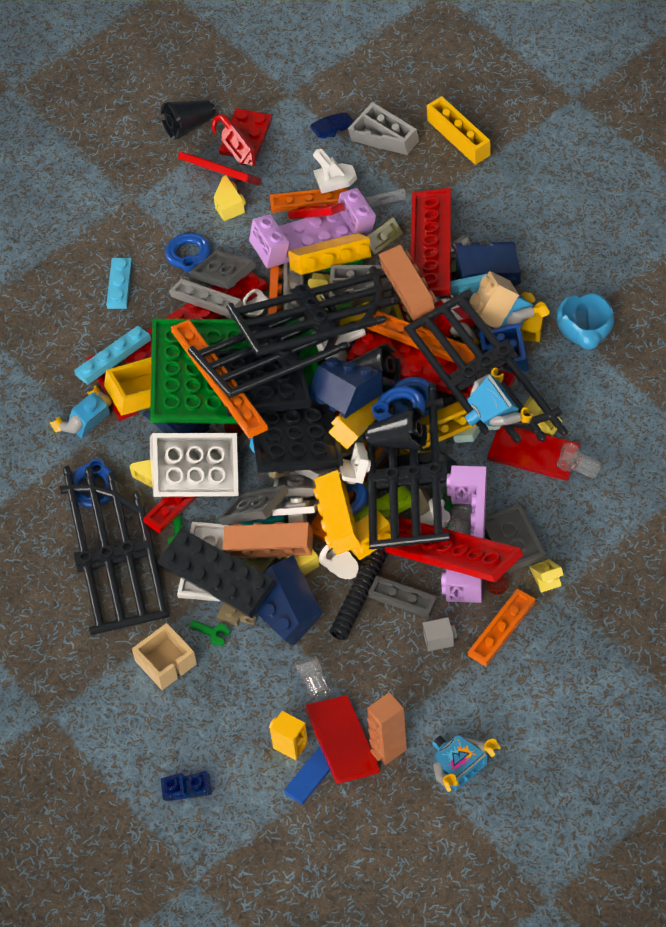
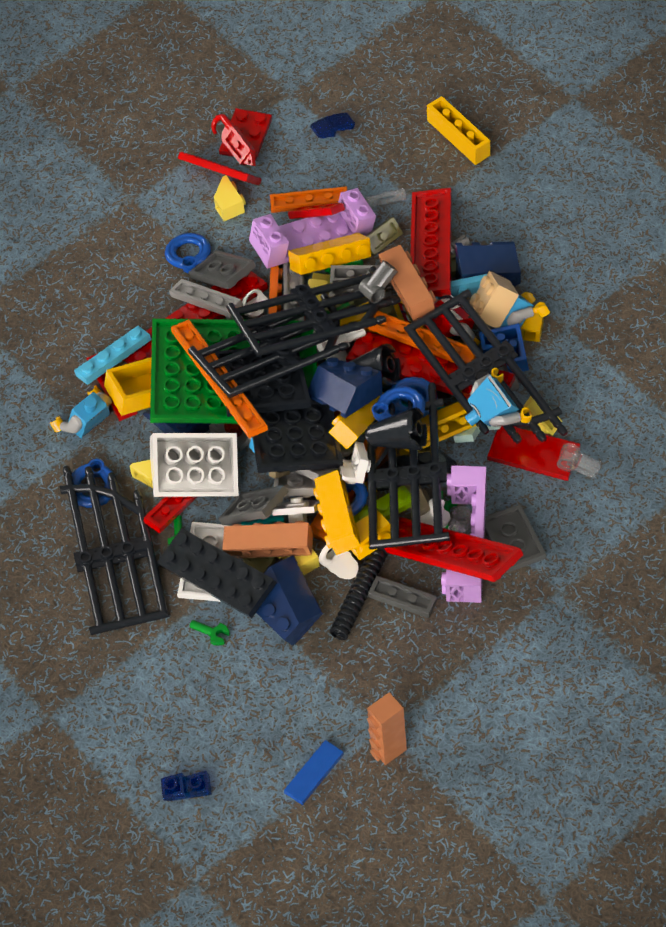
medium azure plate [106,258,132,309] -> none
tan piece [132,623,197,690] -> none
black cone [161,100,216,140] -> none
dark tan plate [216,603,257,627] -> none
yellow brick [269,711,308,760] -> none
clear piece [294,655,330,701] -> none
red tile [305,695,380,784] -> none
white piece [313,149,357,194] -> none
light grey wedge [348,102,419,155] -> none
light grey brick [423,617,457,651] -> none
torso [432,735,501,792] -> none
orange plate [468,588,536,667] -> none
clear red plate [486,575,508,595] -> none
light yellow slope [529,559,563,593] -> none
dark azure piece [556,293,614,350] -> none
none -> dark grey piece [358,260,398,304]

